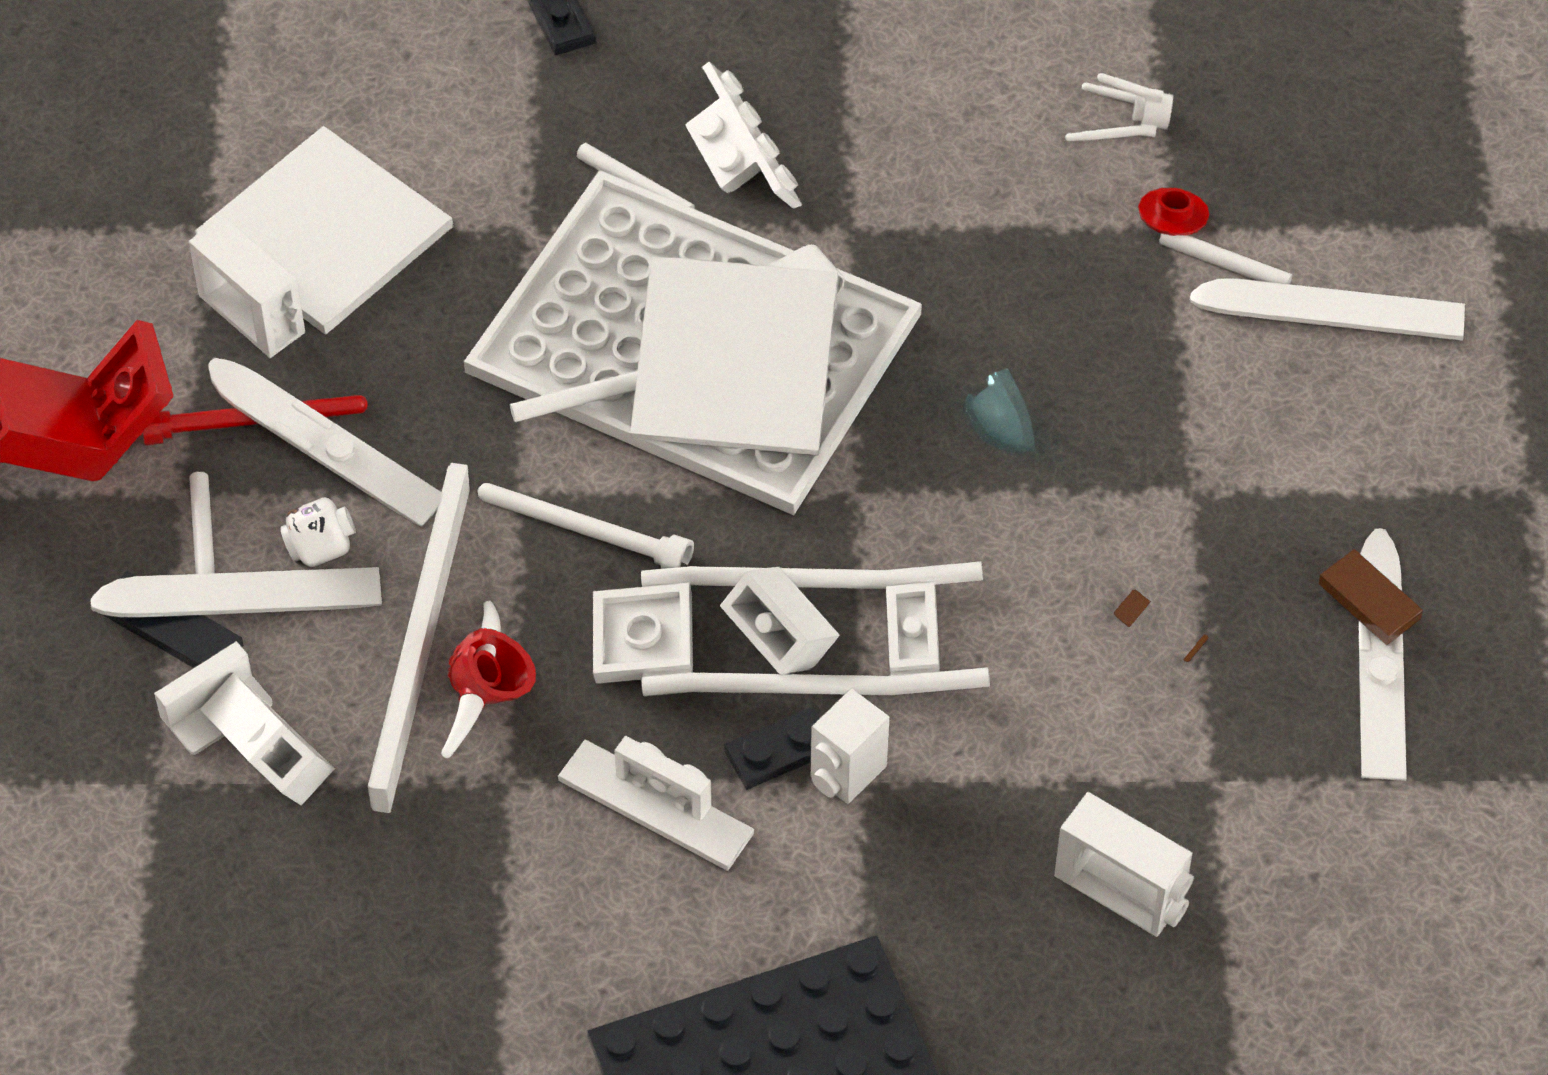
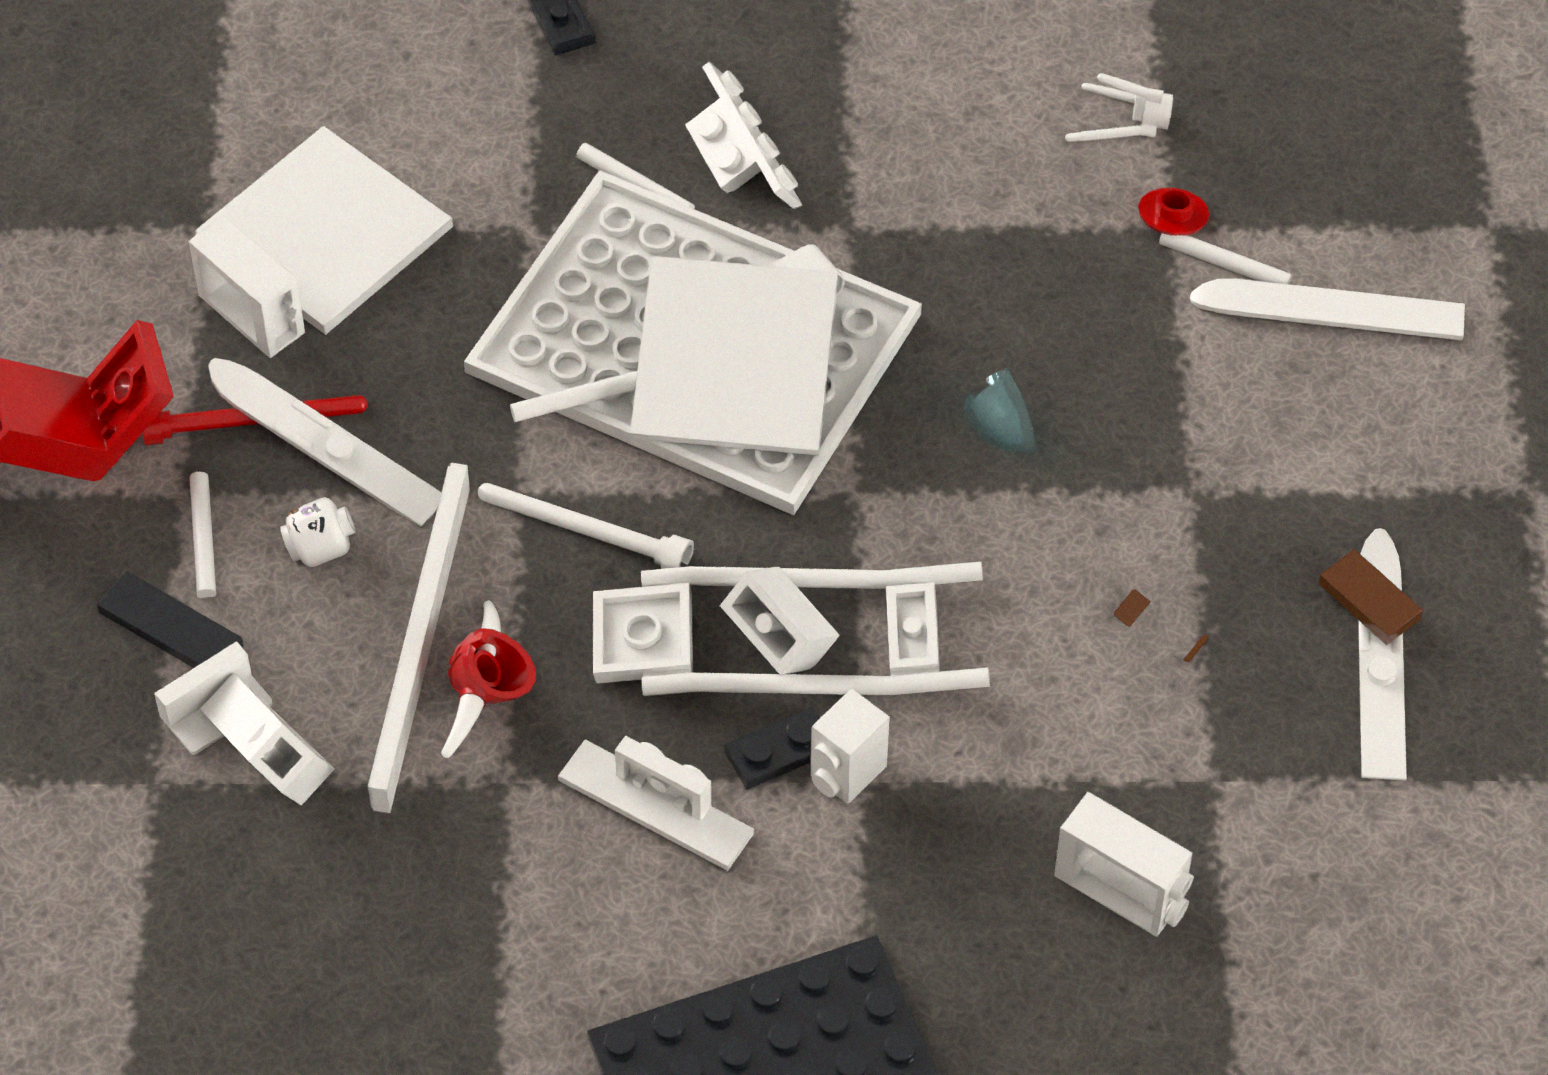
white piece [91,567,382,617] -> none

